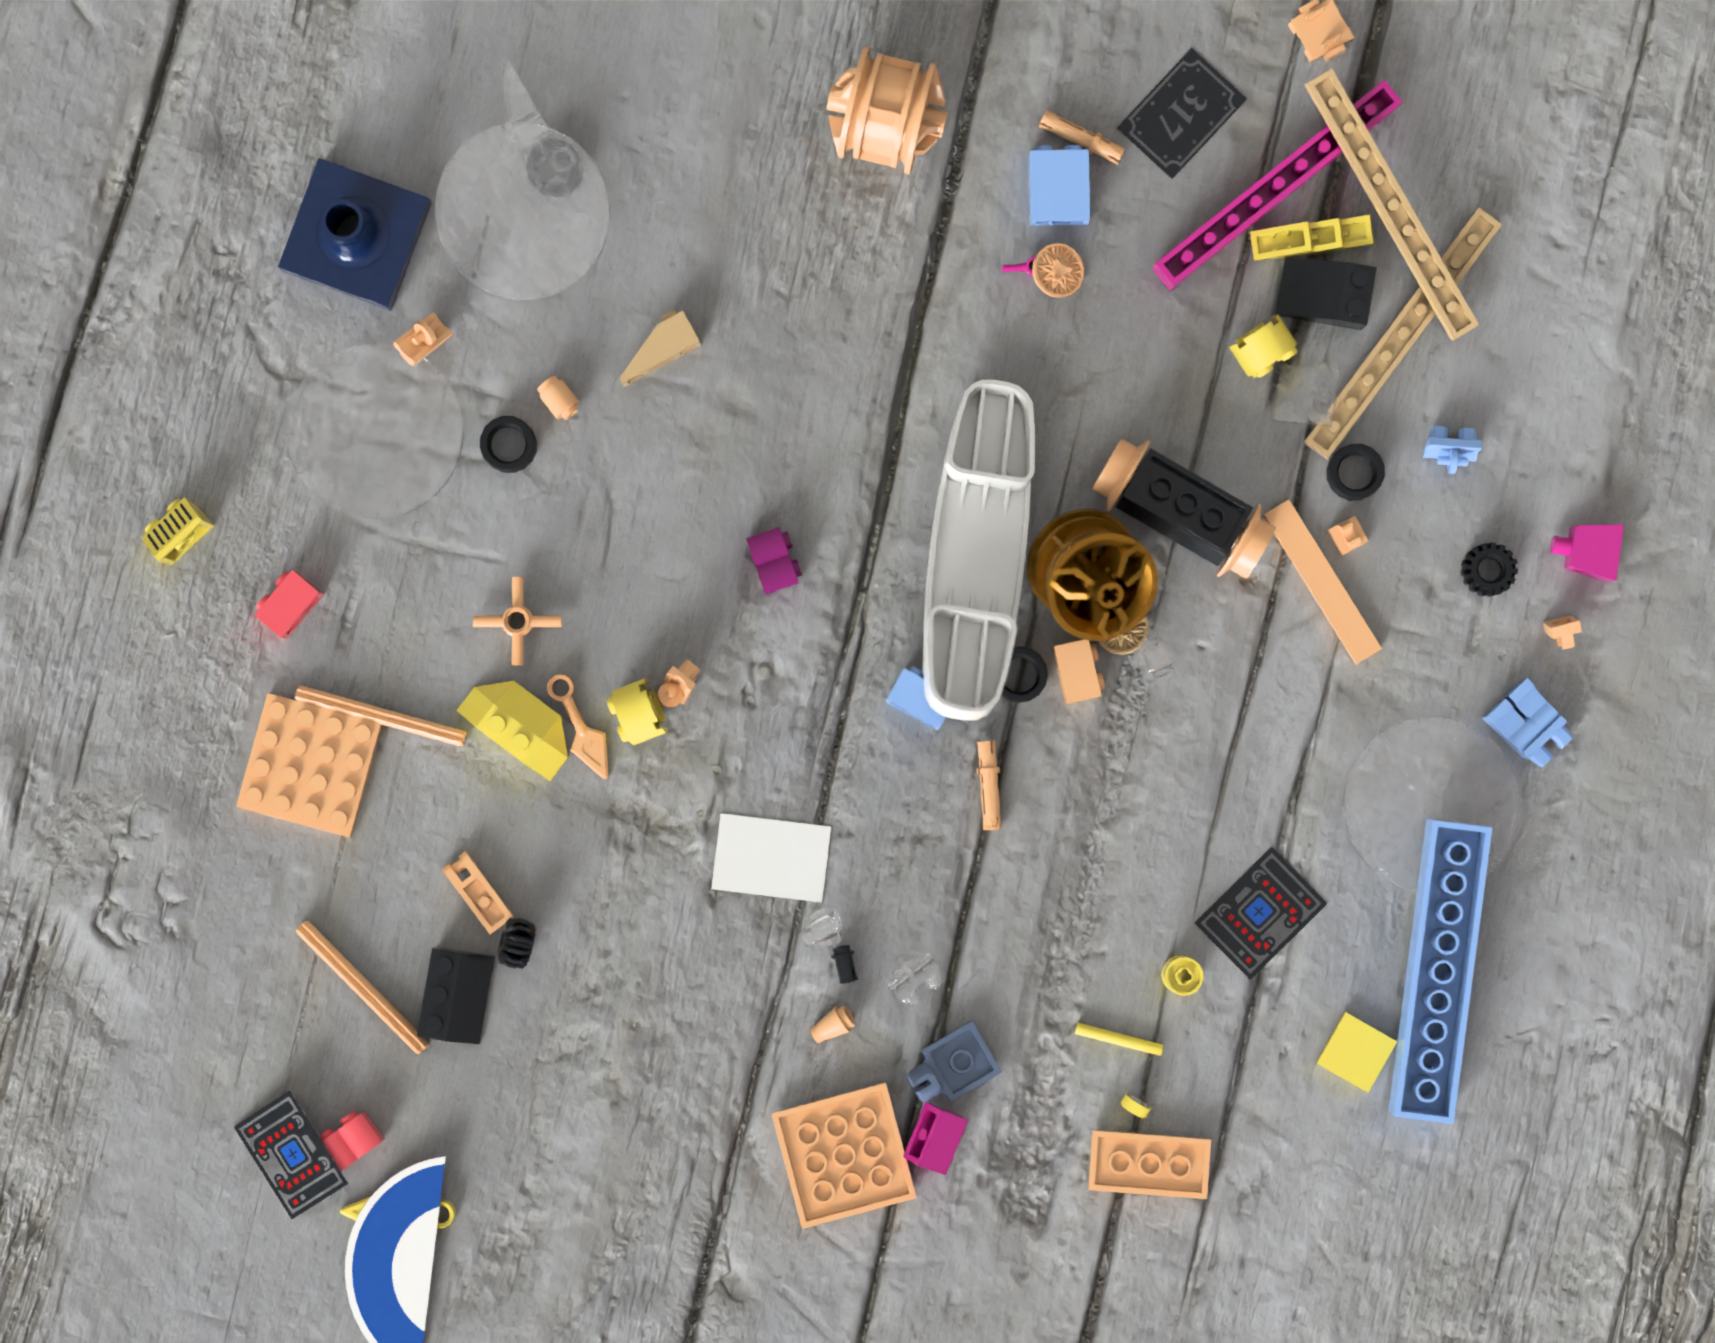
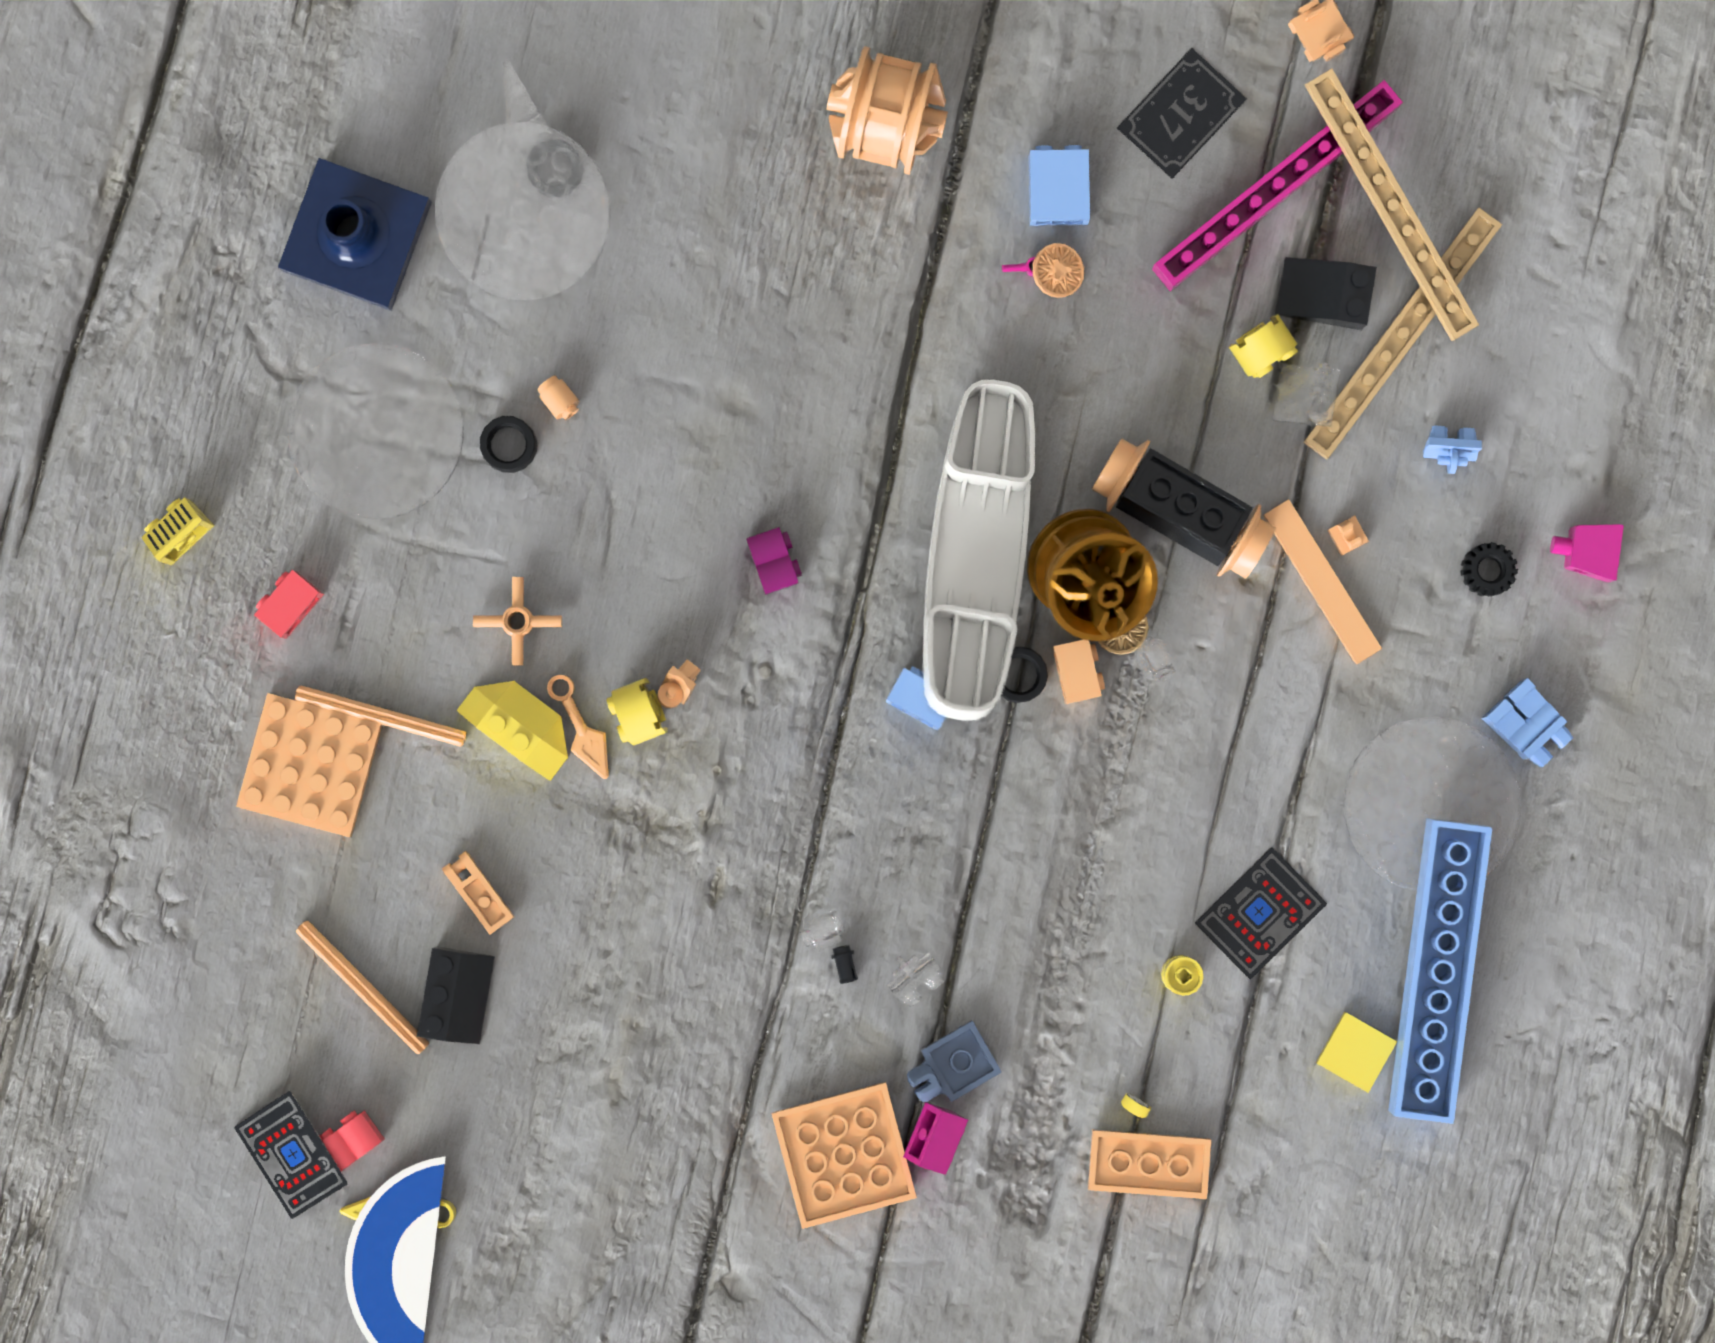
light nougat hips [393,312,453,366] -> none
black gear [497,918,536,969] -> none
tan slope [619,310,701,387] -> none
white sticker [711,813,831,903] -> none
light nougat cone [810,1005,856,1044] -> none
light nougat pin [977,741,1002,830] -> none
light nougat pin [1039,110,1126,165] -> none
light yellow bar [1075,1022,1163,1056] -> none
light yellow slope [1250,214,1375,261] -> none
black tyre [1326,444,1385,501] -> none
light nougat tile [1543,615,1582,650] -> none

